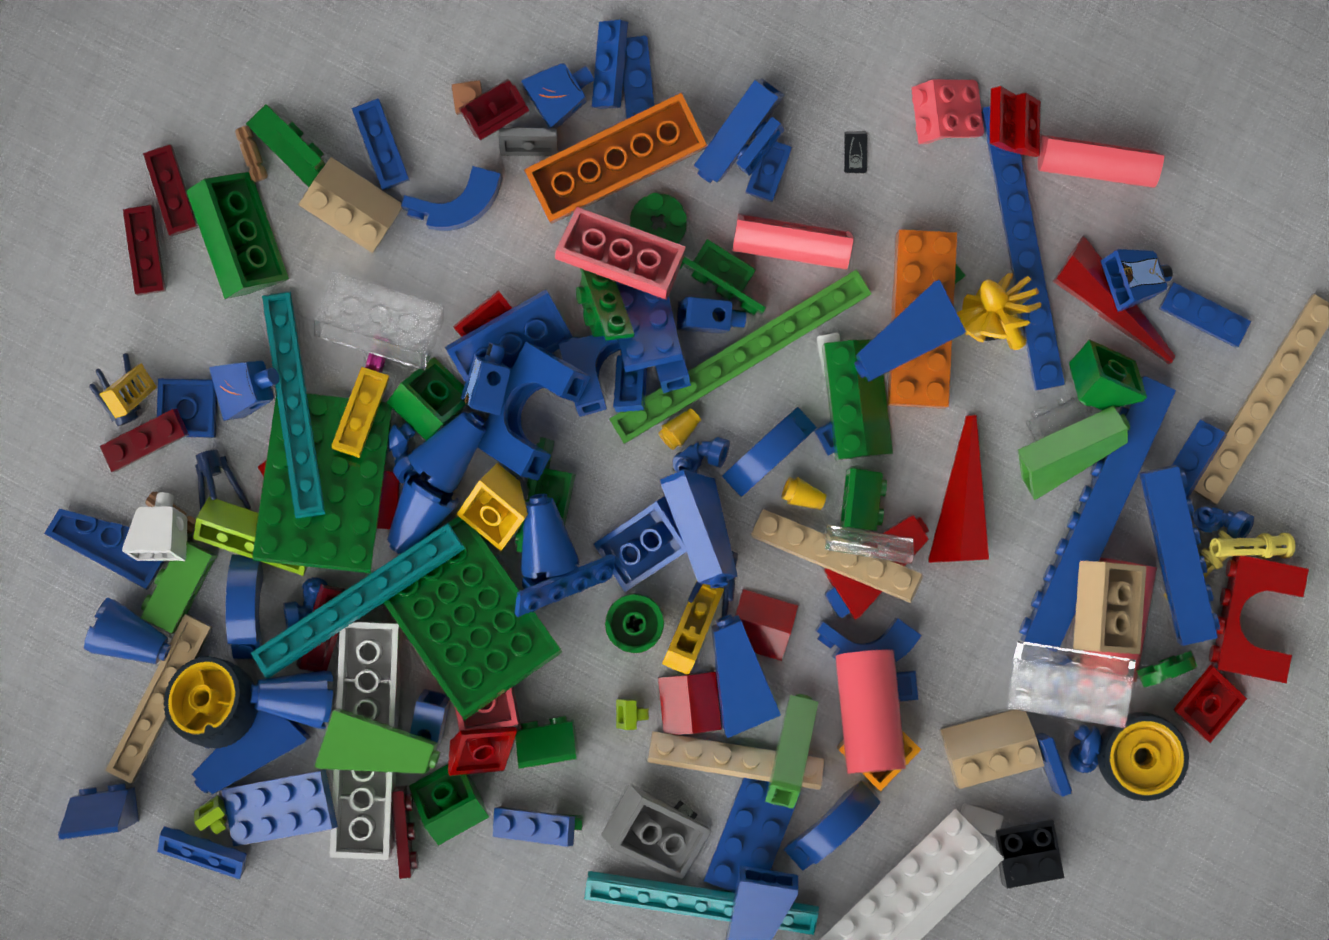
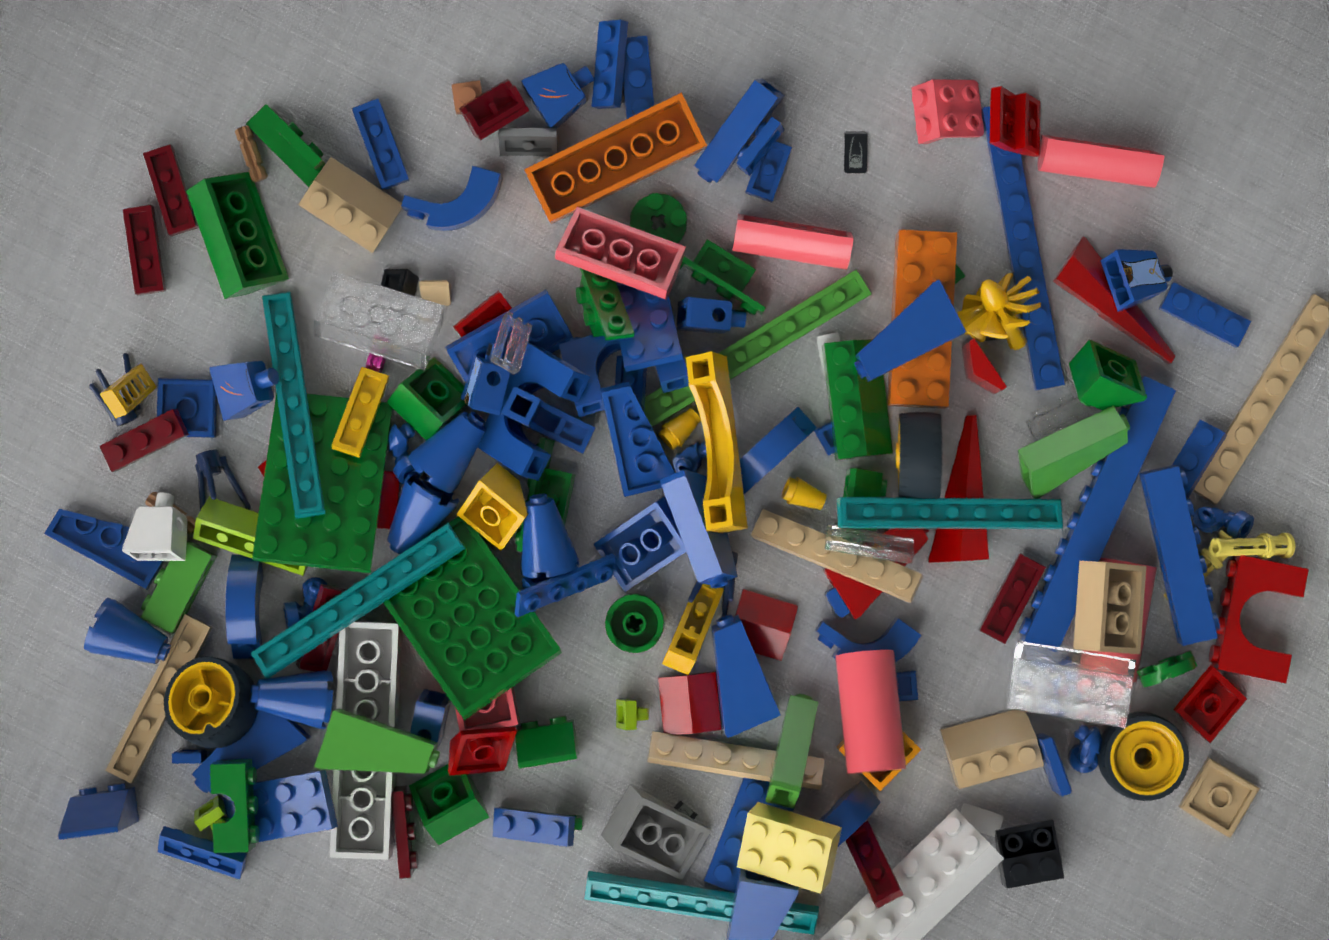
none -> blue tile [172,749,207,764]
none -> green arch [210,759,260,853]
none -> black slope [378,269,419,303]
none -> tan slope [419,280,451,306]
none -> clear tile [490,311,533,375]
none -> blue arch [501,386,596,454]
none -> blue wing [600,382,675,497]
none -> yellow arch [686,351,748,533]
none -> light yellow brick [737,802,842,894]
none -> teal tile [837,497,1063,529]
none -> dark red plate [845,821,904,908]
none -> black wheel [896,412,942,499]
none -> red slope [962,339,1007,394]
none -> dark red plate [978,554,1046,644]
none -> tan tile [1178,757,1260,838]

